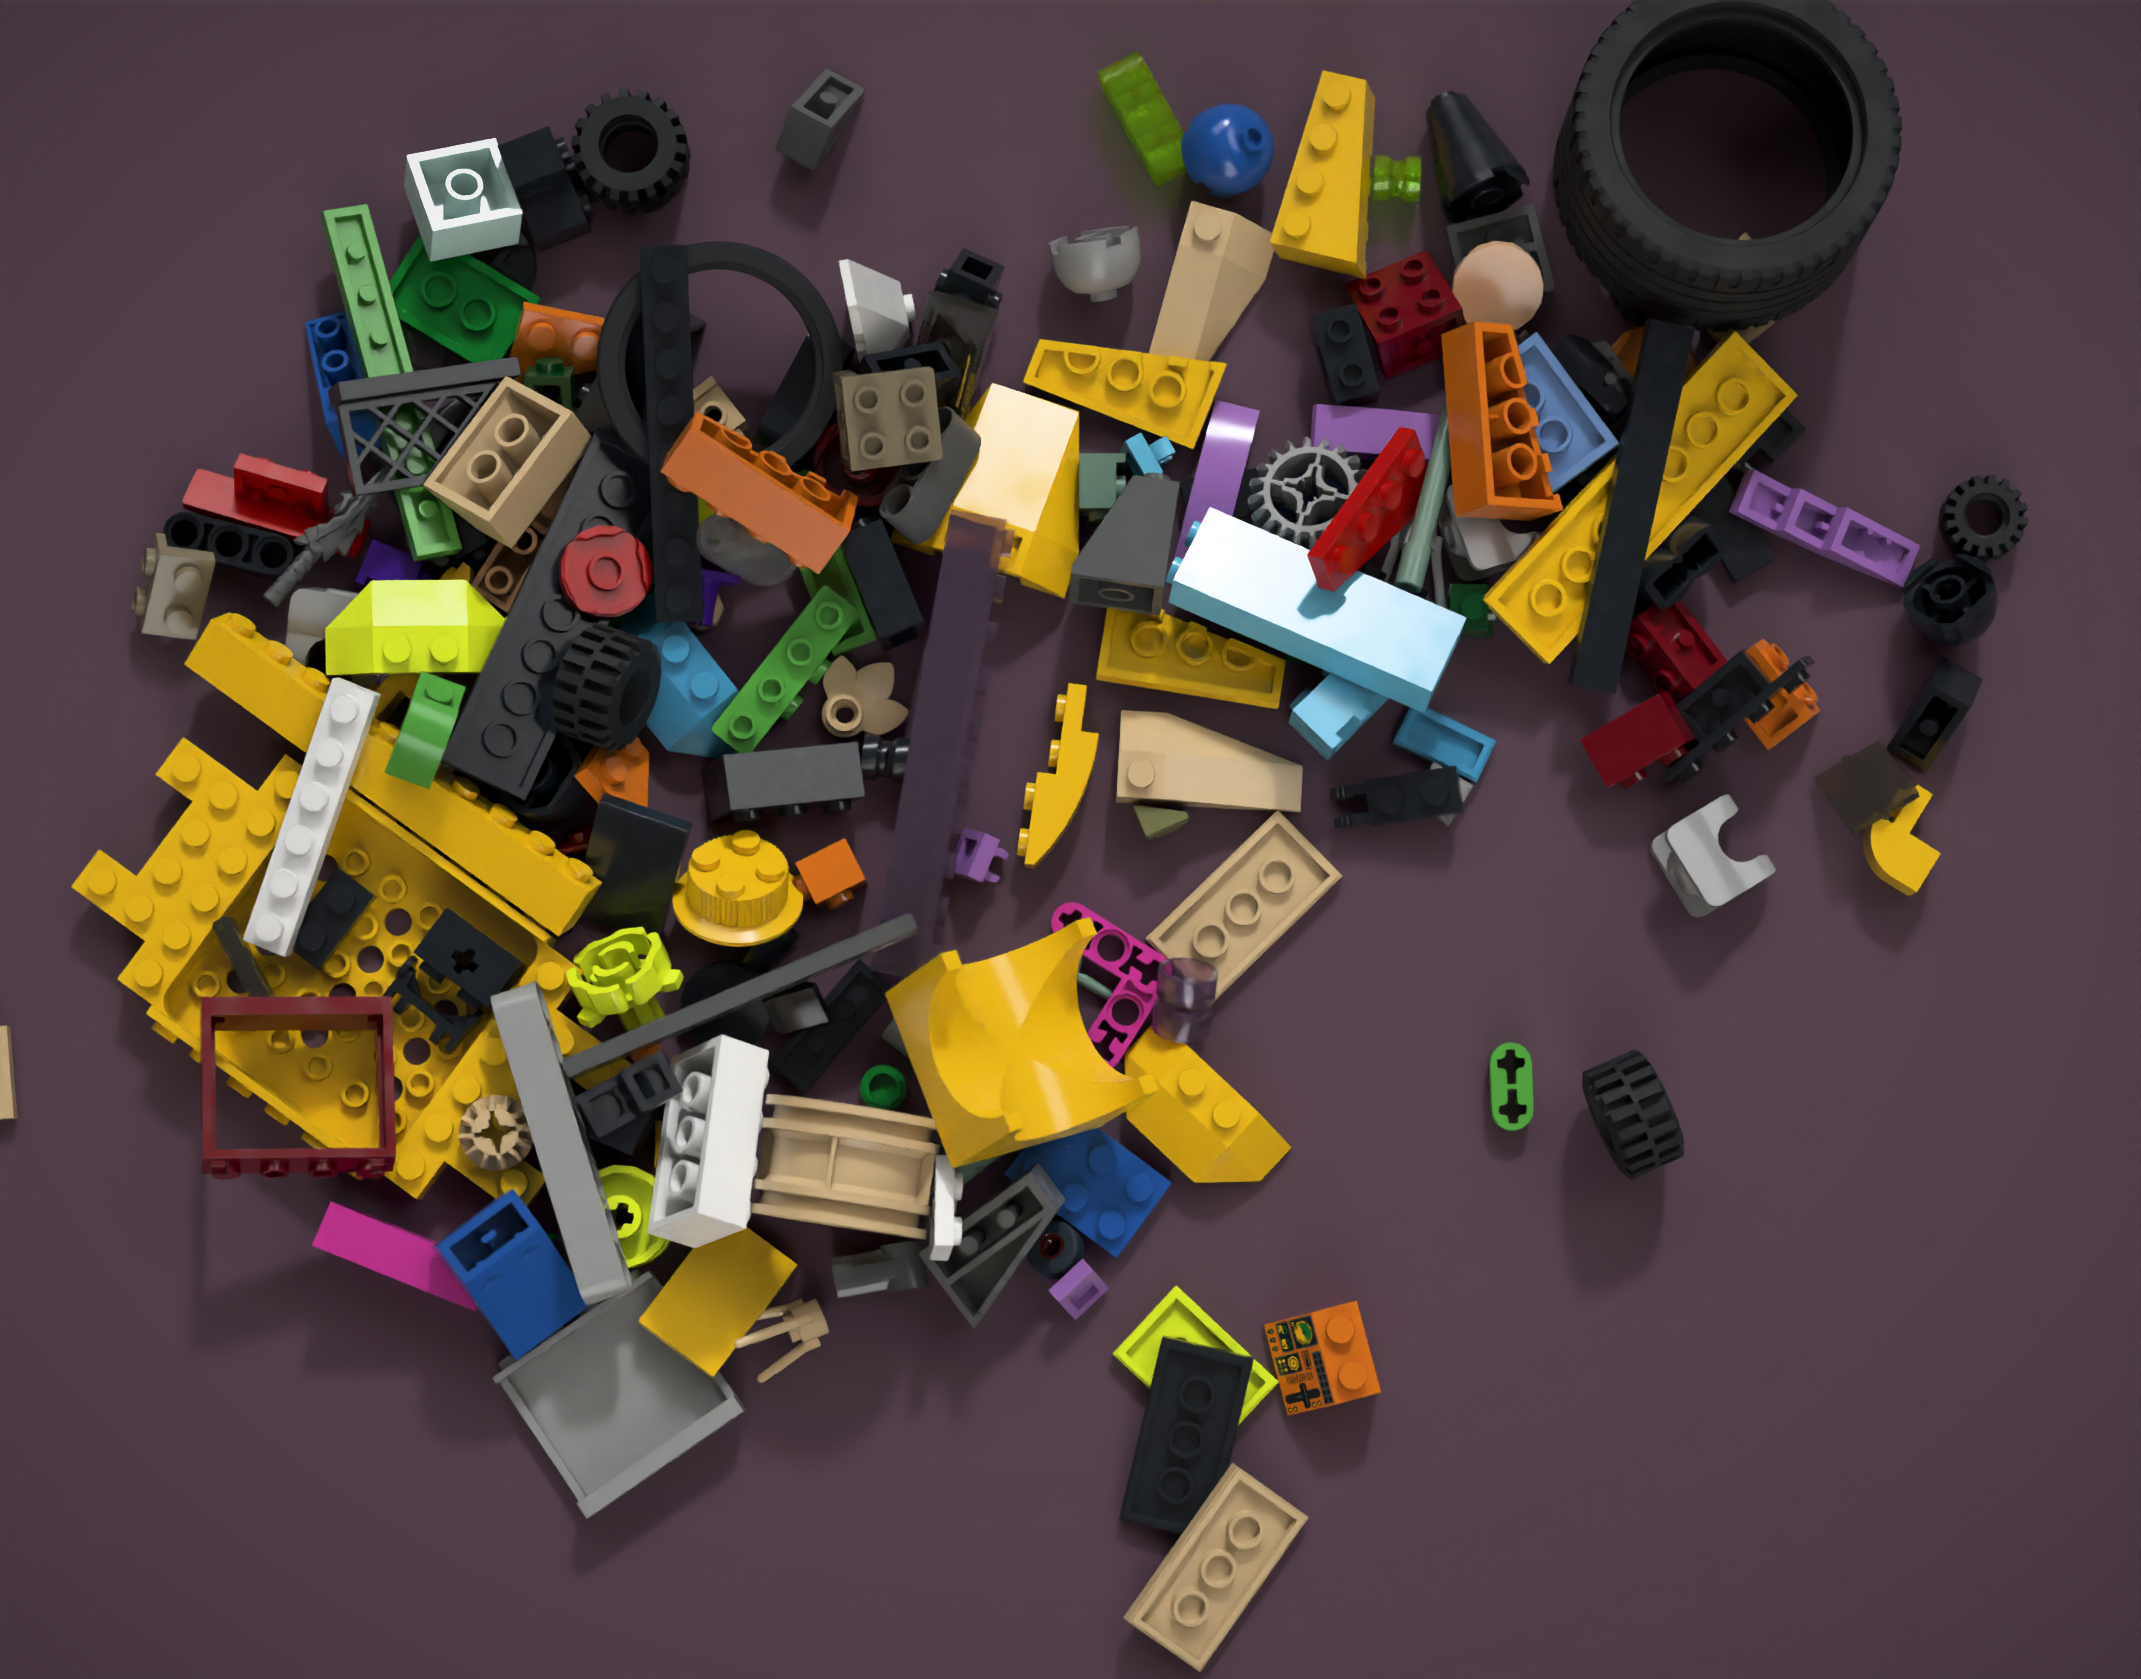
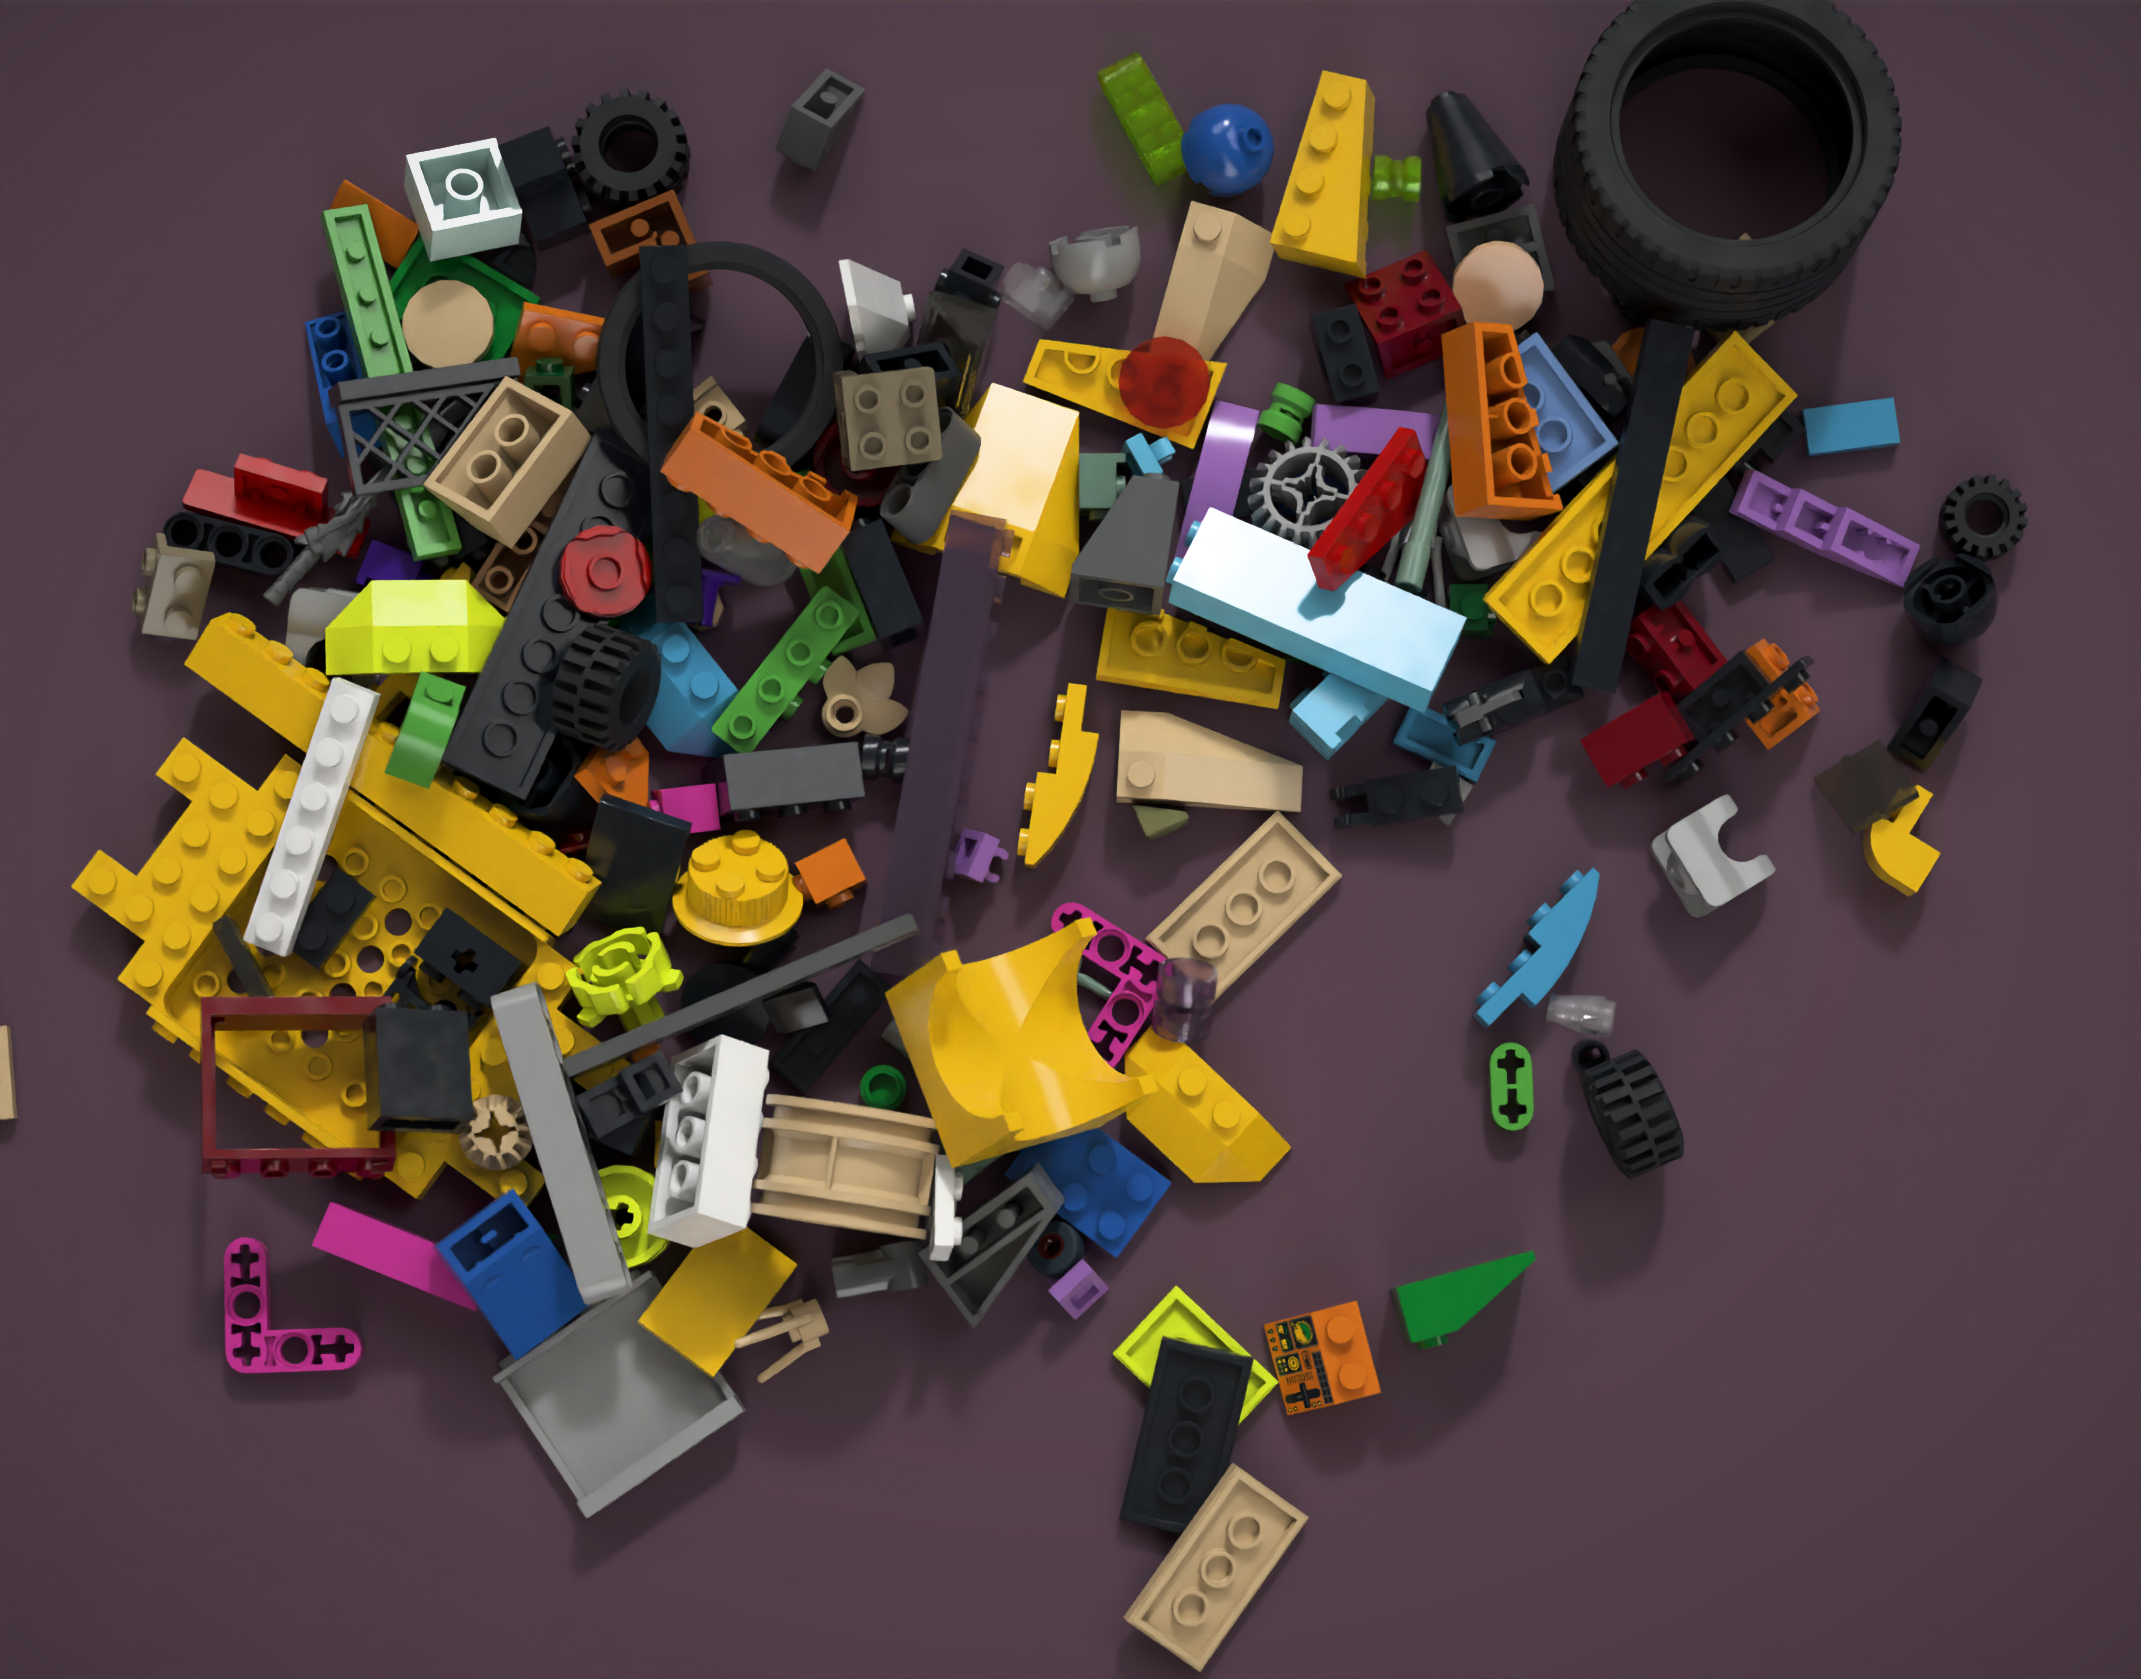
none -> dark pink beam [224,1237,365,1373]
none -> orange slope [329,180,420,269]
none -> black brick [362,1002,473,1134]
none -> tan tile [402,280,495,369]
none -> dark orange brick [589,189,713,295]
none -> dark pink brick [647,783,721,833]
none -> clear brick [1002,262,1075,334]
none -> clear red tile [1118,336,1211,429]
none -> bright green wheel [1256,383,1317,445]
none -> green slope [1390,1250,1536,1350]
none -> black plate [1442,654,1585,747]
none -> dark azure slope [1472,868,1600,1028]
none -> clear cone [1546,993,1617,1040]
none -> black hinge [1571,1038,1610,1075]
none -> dark azure tile [1800,397,1900,457]

